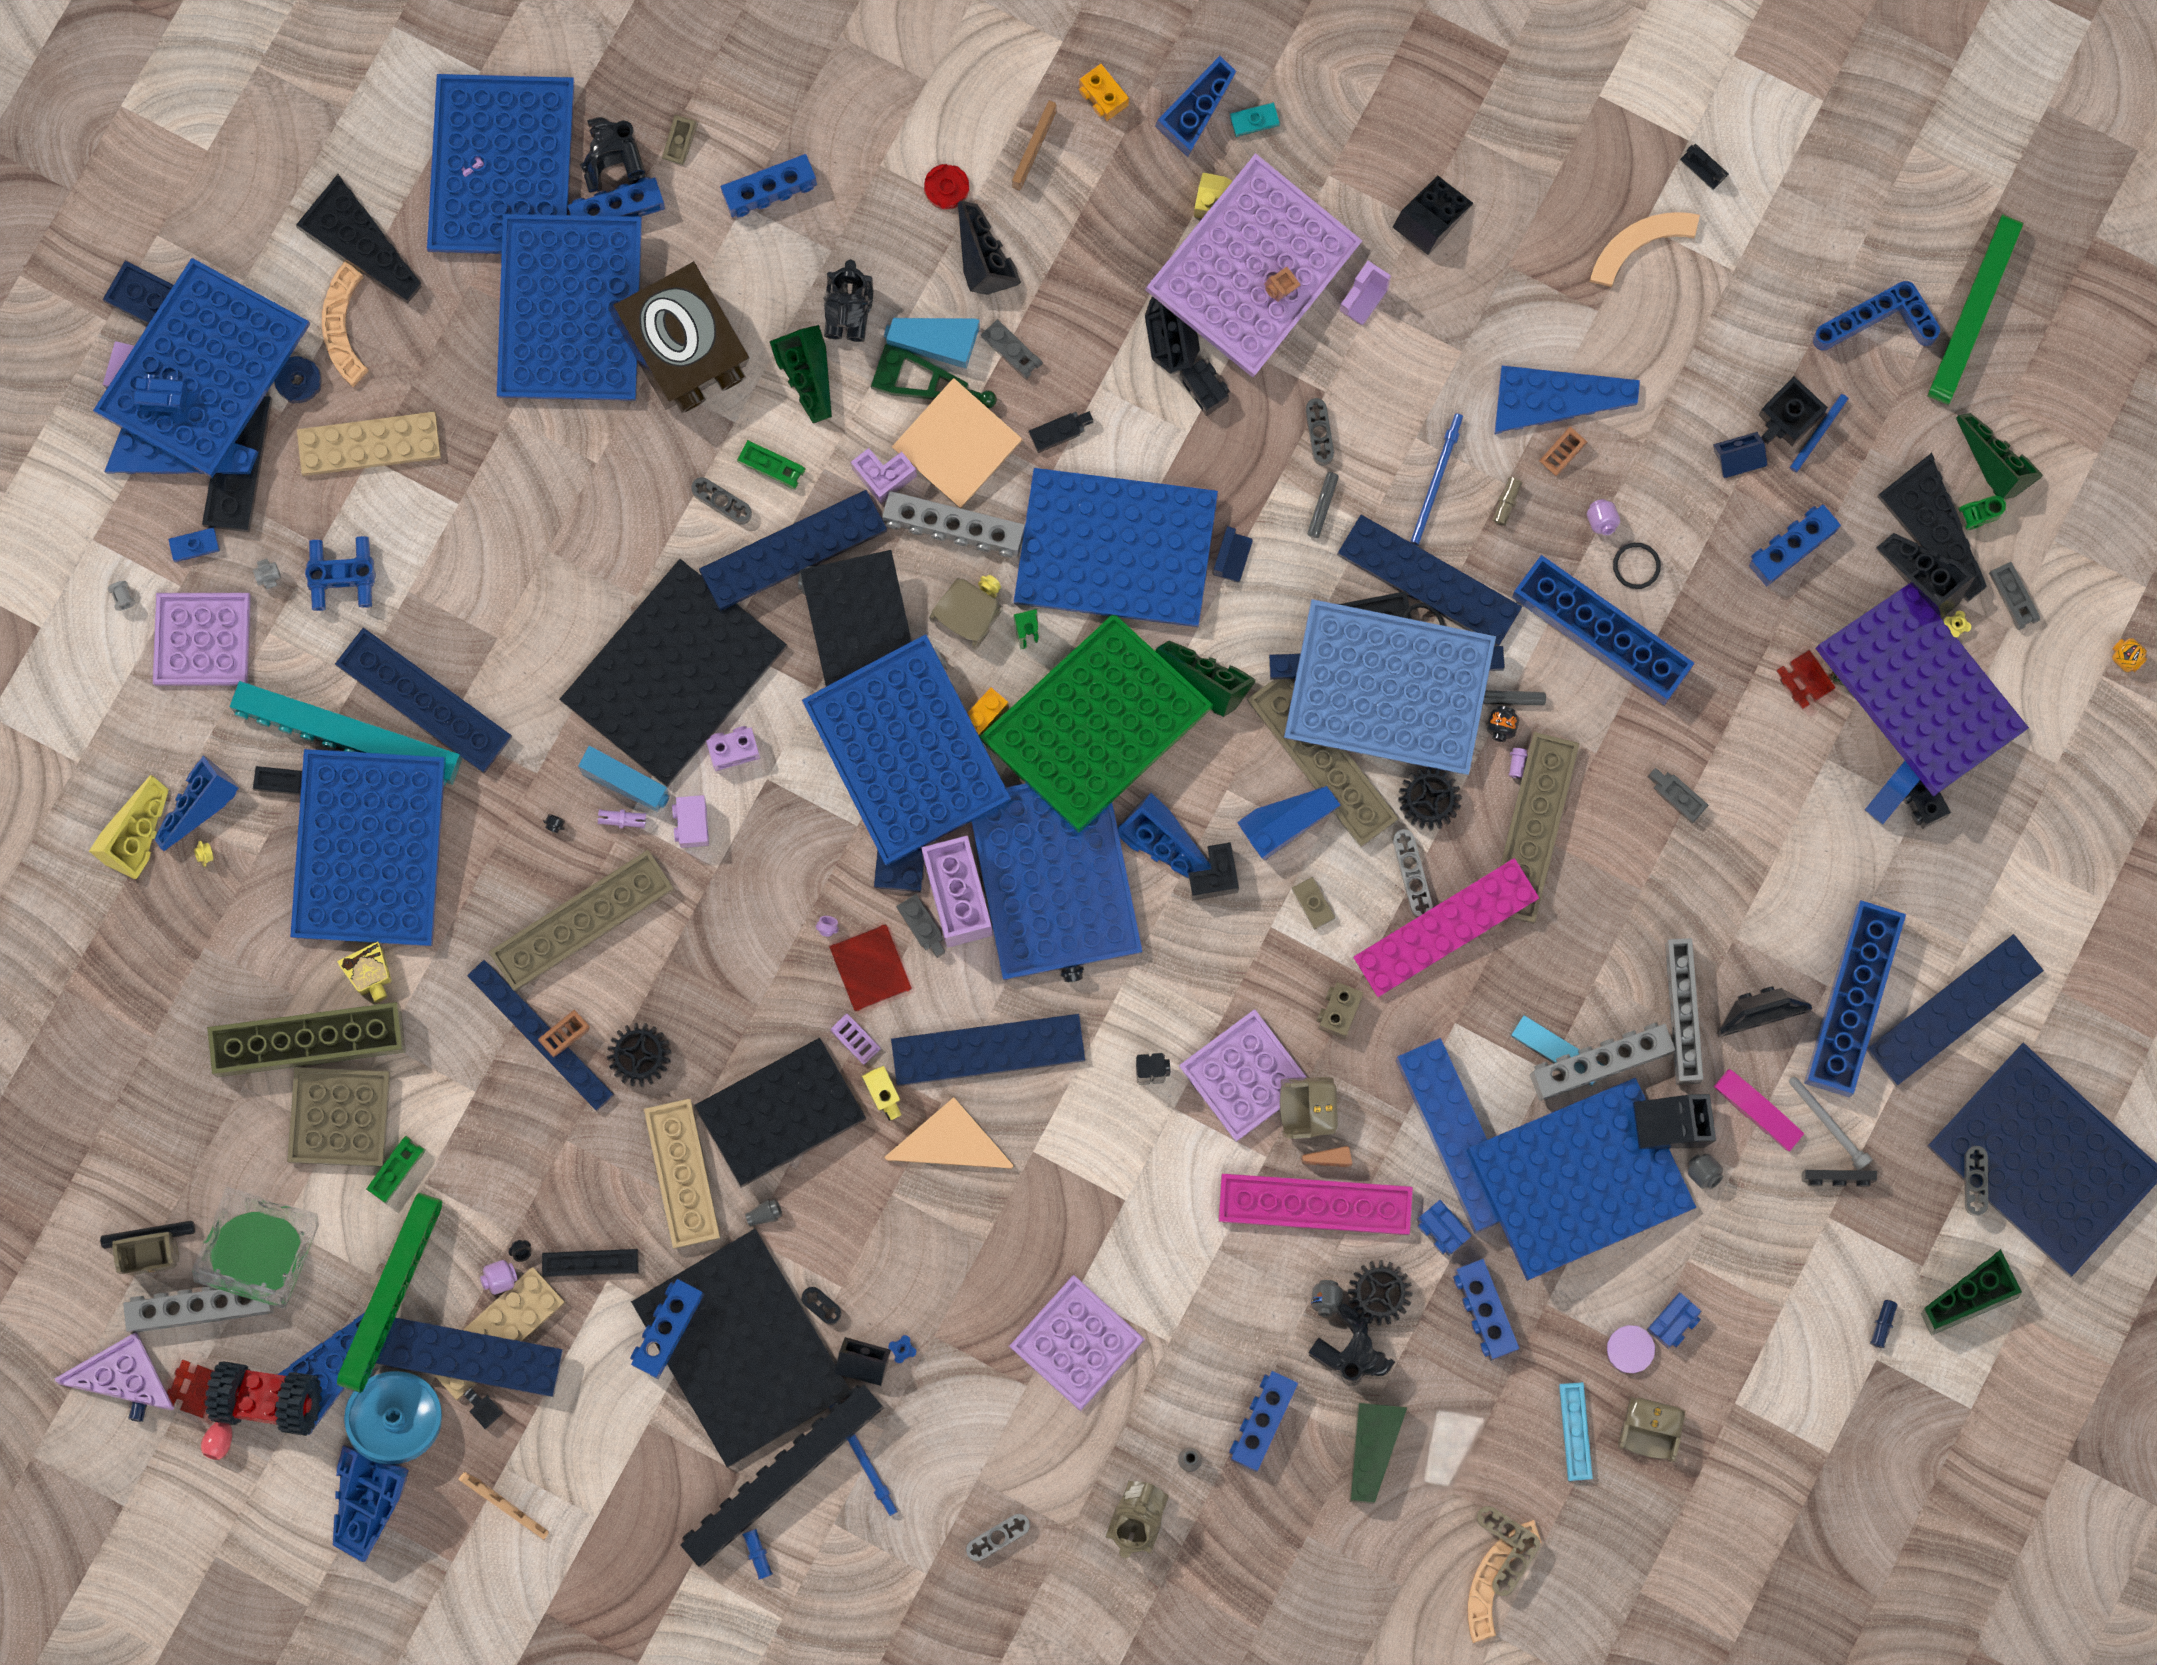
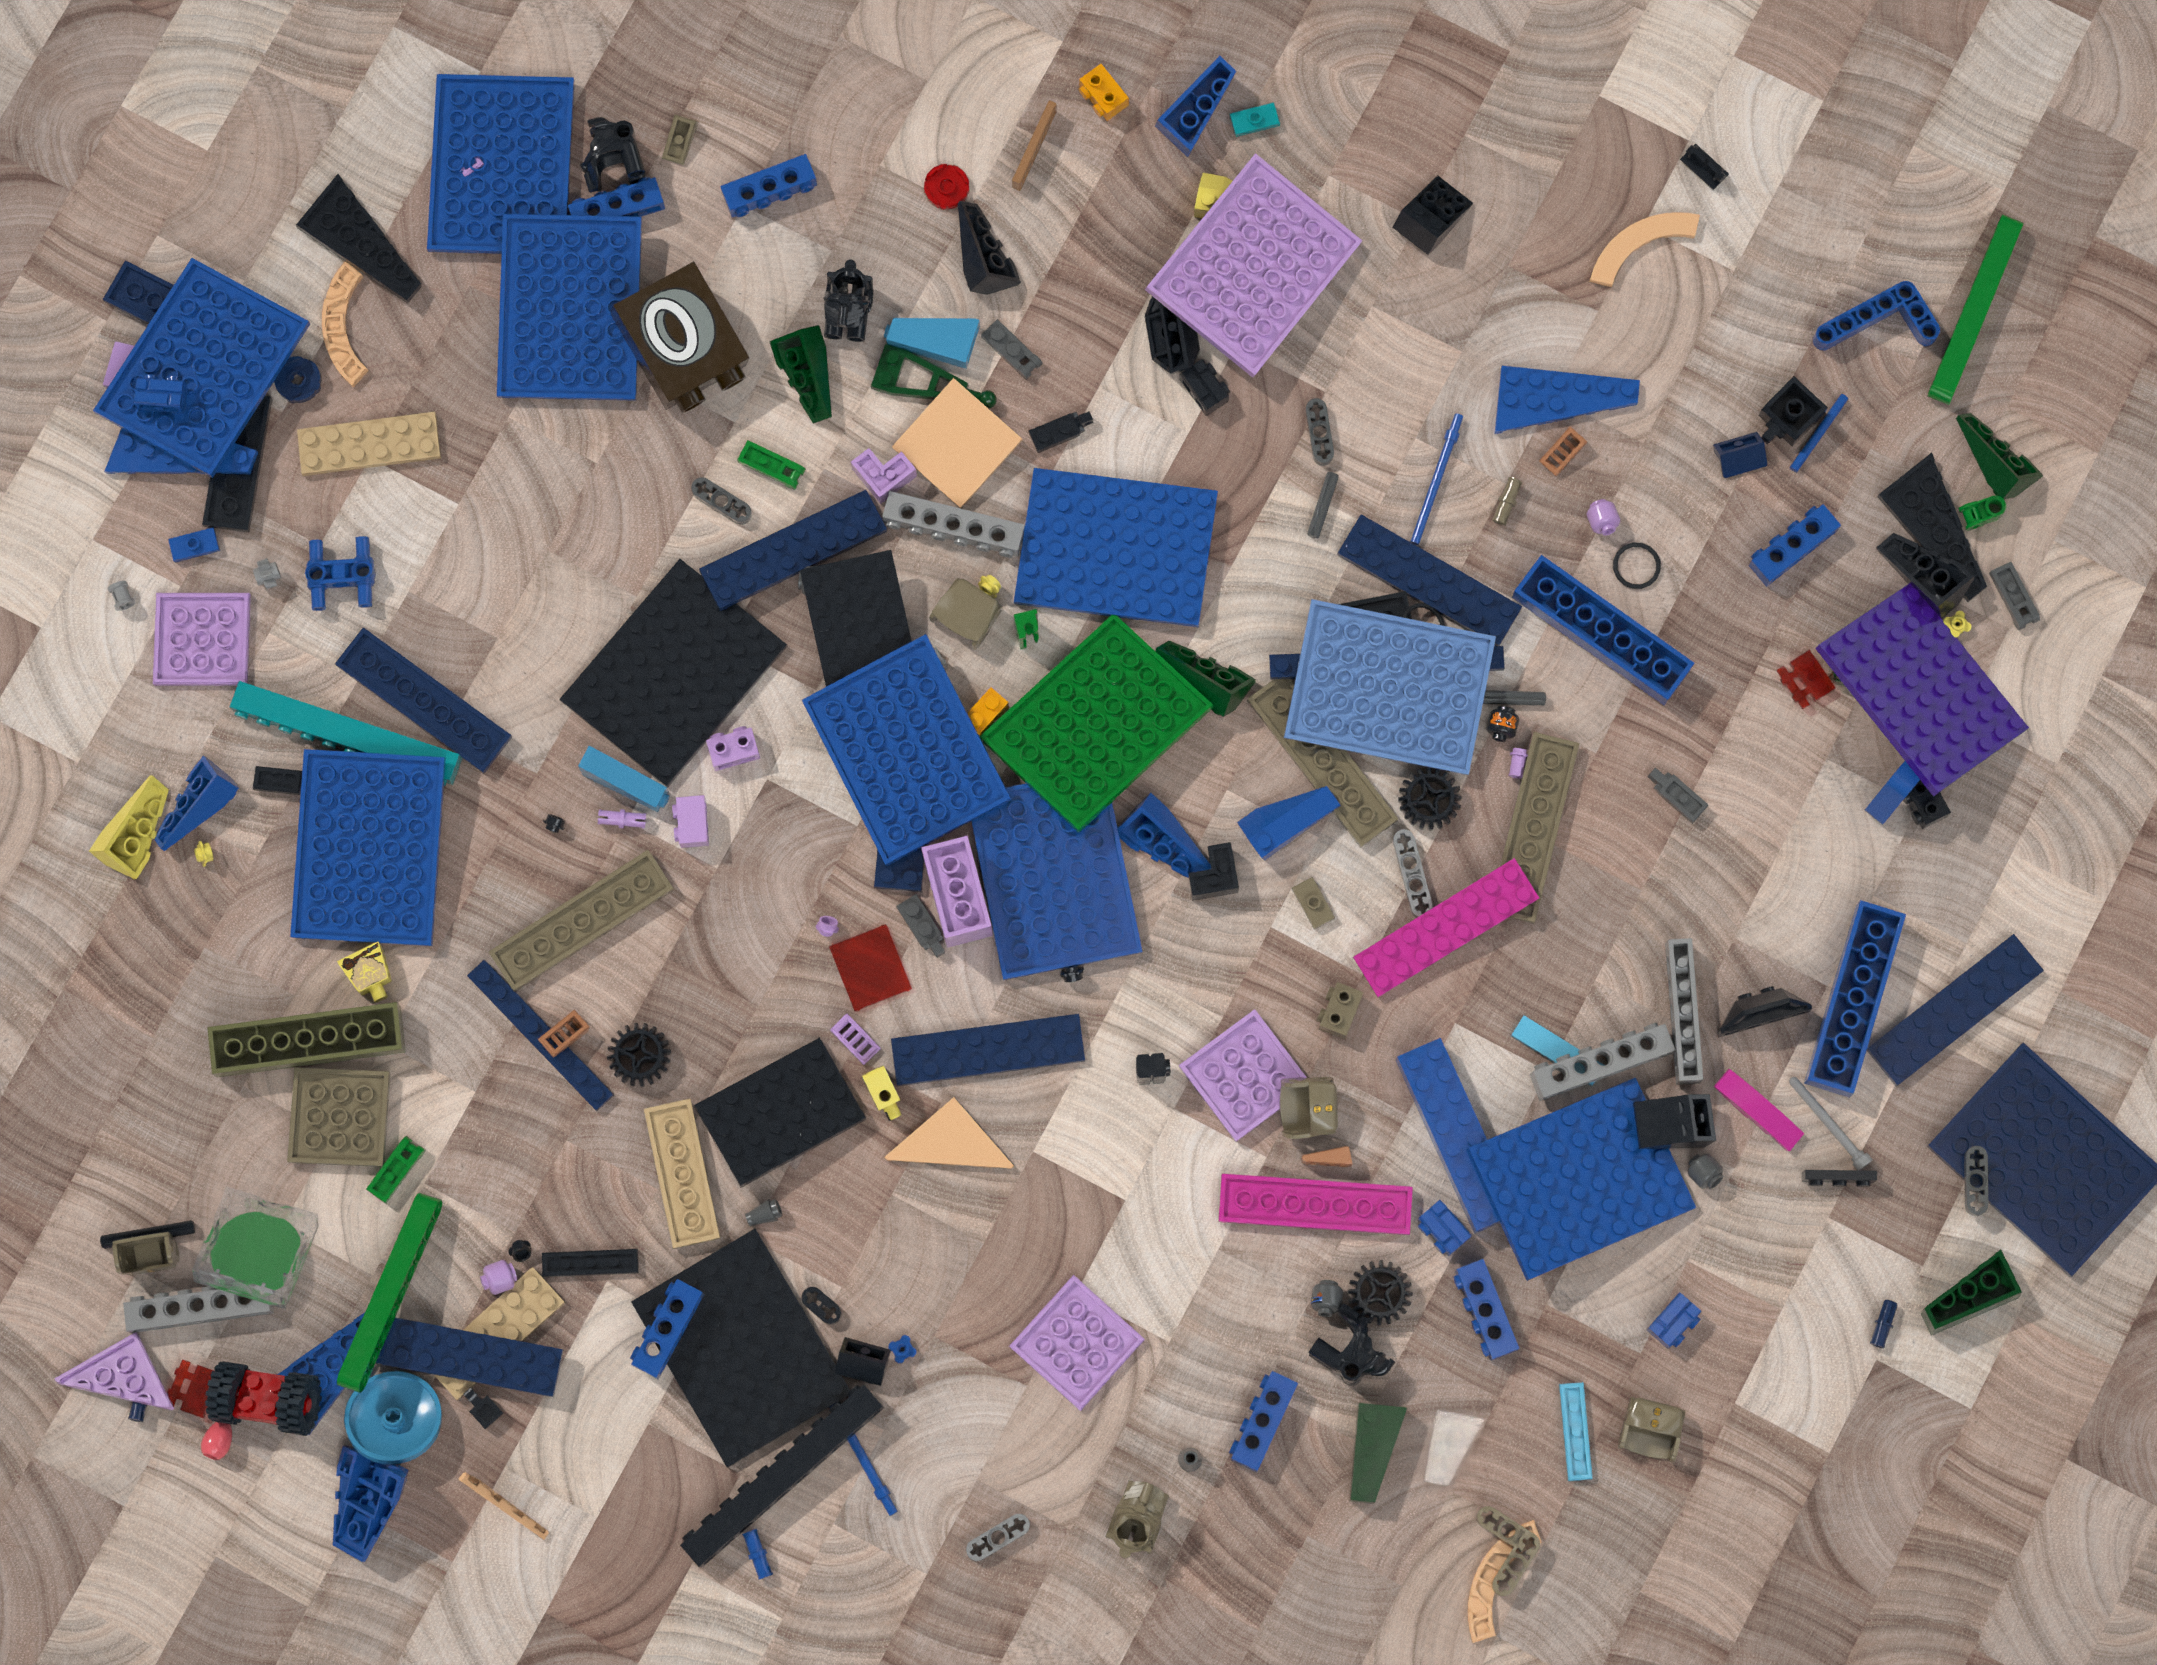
dark blue panel [1213,526,1253,583] -> none
nougat bracket [1264,267,1301,302] -> none
lavender panel [1340,261,1391,325] -> none
lavender tile [1607,1325,1655,1374] -> none
light orange head [2112,638,2147,673] -> none

